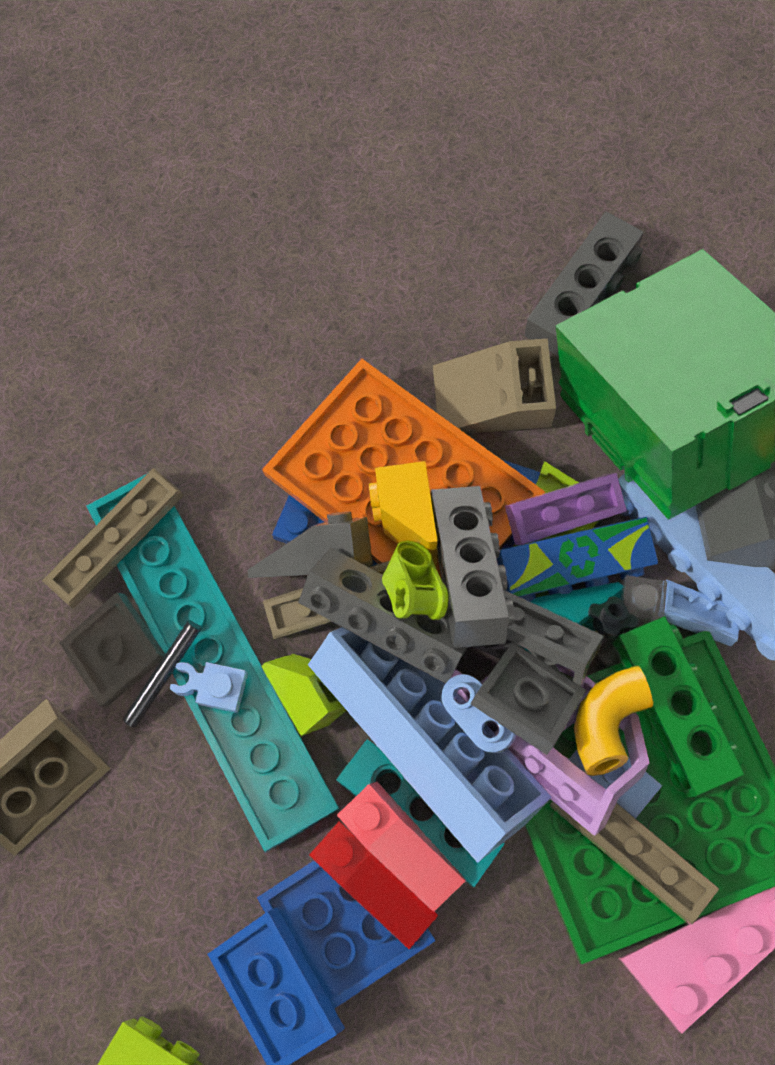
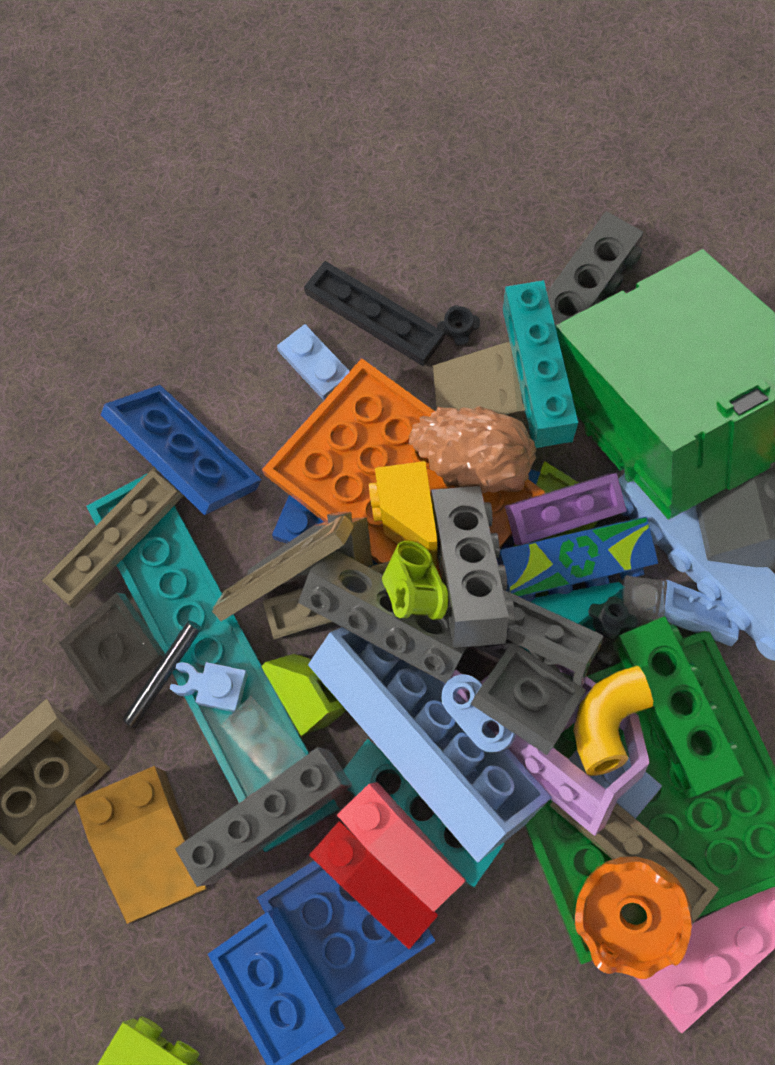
none -> pearl gold slope [75,766,207,924]
none -> blue plate [101,385,262,515]
none -> dark grey brick [175,747,352,887]
none -> dark tan tile [212,515,354,621]
none -> clear plate [220,696,306,780]
none -> light blue plate [277,324,350,400]
none -> black plate [304,261,444,367]
none -> nougat hair [409,406,536,494]
none -> black plate [437,305,480,346]
none -> teal brick [503,280,578,448]
none -> orange plate [575,857,692,979]

